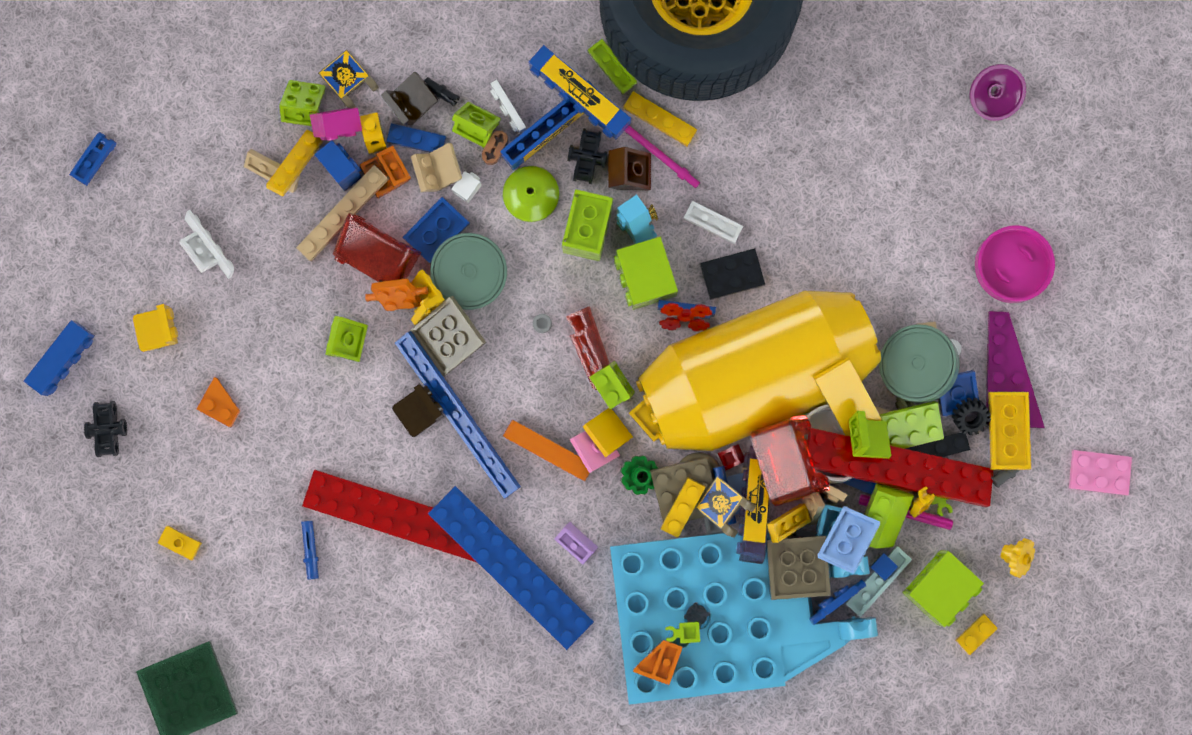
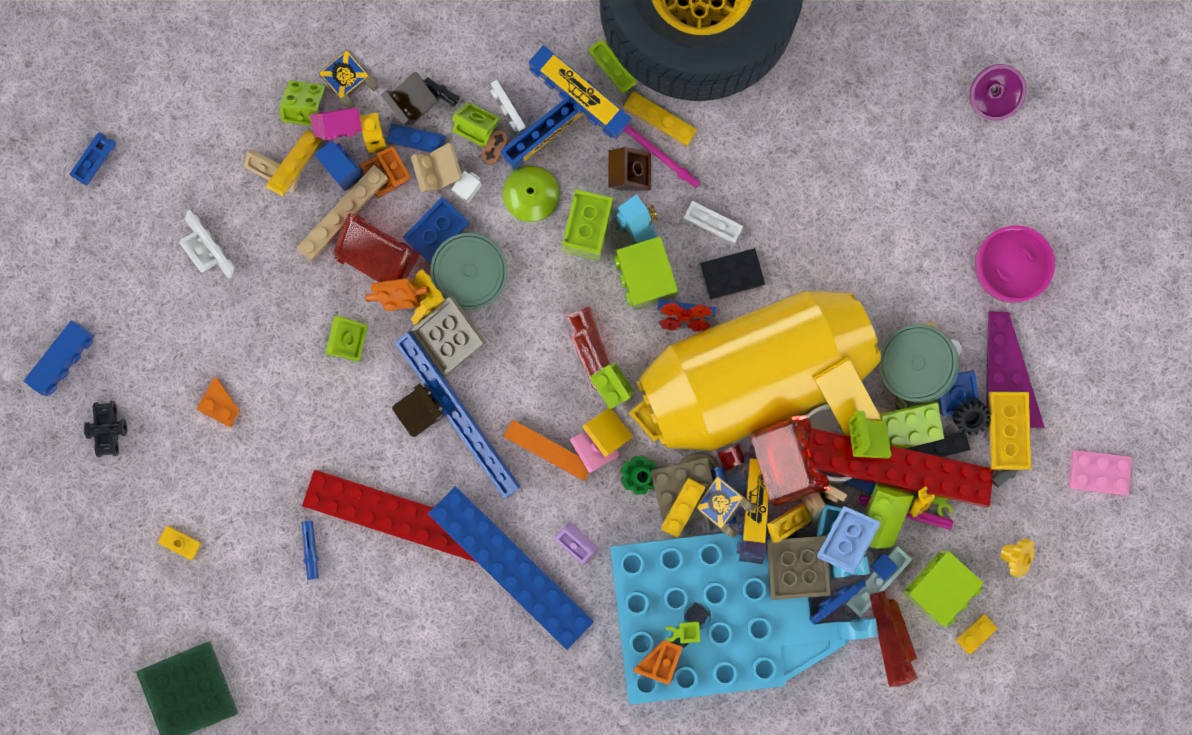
yellow bracket [133,304,178,352] -> none
light grey tile [533,314,552,333] -> none
black axle [567,128,608,185] -> none
none -> clear red wedge [870,591,918,687]

